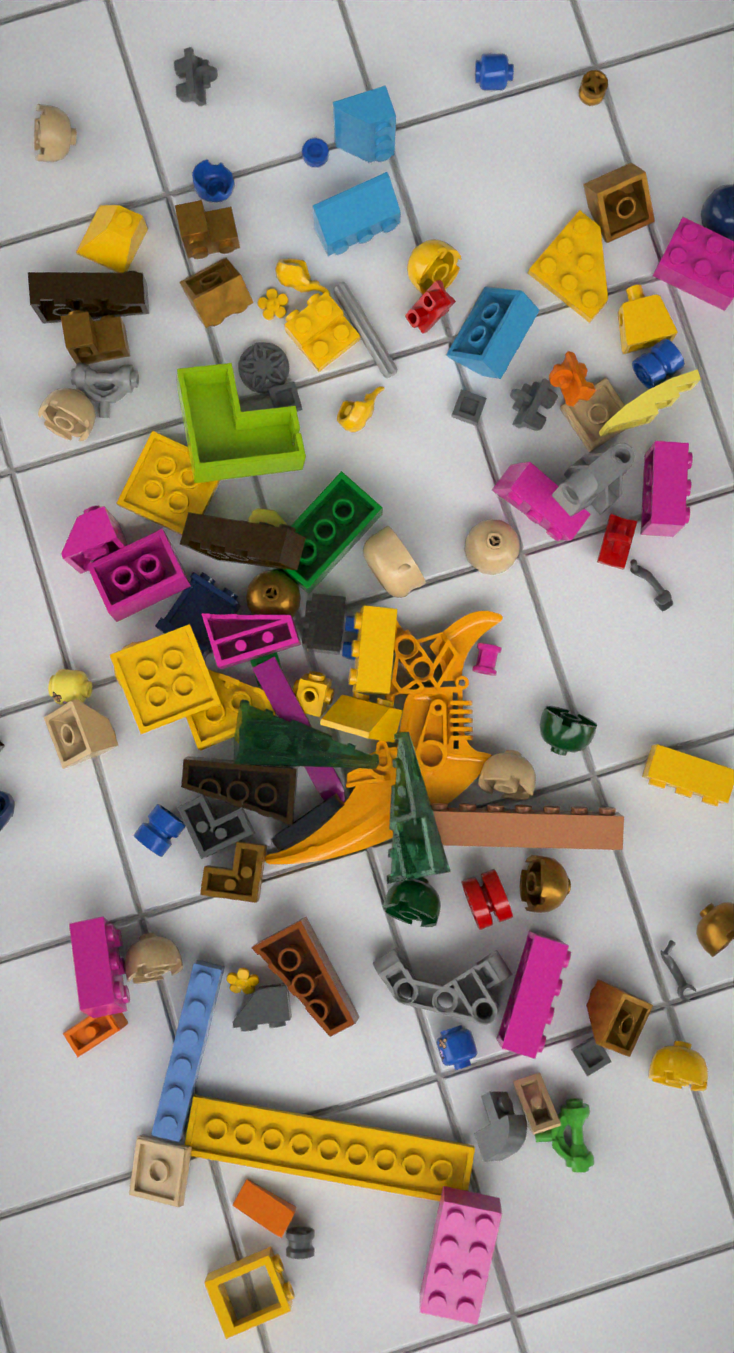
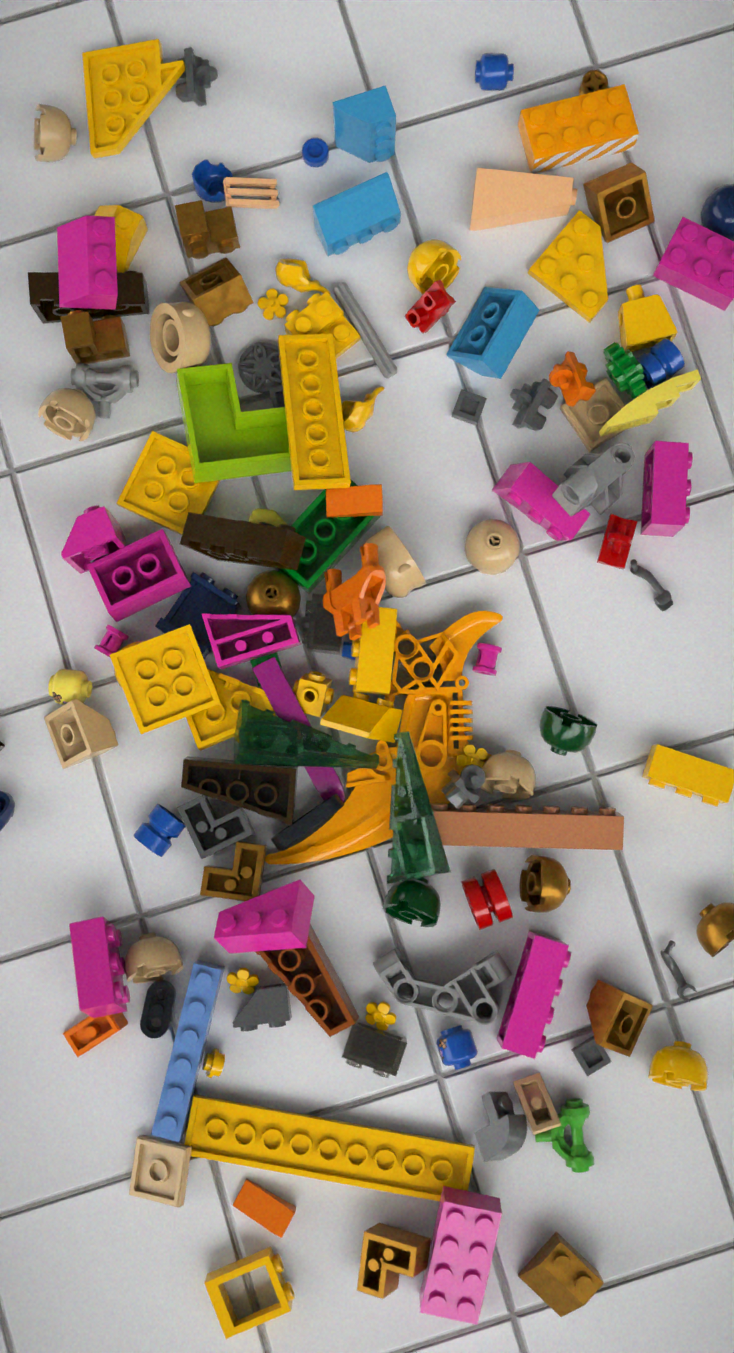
dark grey wheel [286,1227,315,1259] -> none
none -> dark pink slope [57,215,118,310]
none -> yellow wing [82,39,185,158]
none -> dark pink bush [94,625,129,657]
none -> black plate [140,980,176,1039]
none -> tan piece [150,301,211,373]
none -> yellow plate [202,1048,225,1078]
none -> dark pink wedge [214,879,314,953]
none -> light nougat tile [223,177,279,209]
none -> yellow plate [278,333,351,490]
none -> orange connector [322,543,386,641]
none -> orange slope [326,484,383,517]
none -> clear smoke brick [342,1021,407,1078]
none -> pearl gold brick [357,1223,431,1299]
none -> yellow plant [365,1001,396,1031]
none -> dark grey hips [441,764,486,809]
none -> yellow plant [456,744,488,768]
none -> light nougat slope [470,168,577,231]
none -> light orange brick [518,84,639,174]
none -> pearl gold slope [518,1232,604,1317]
none -> green gear [603,342,647,399]

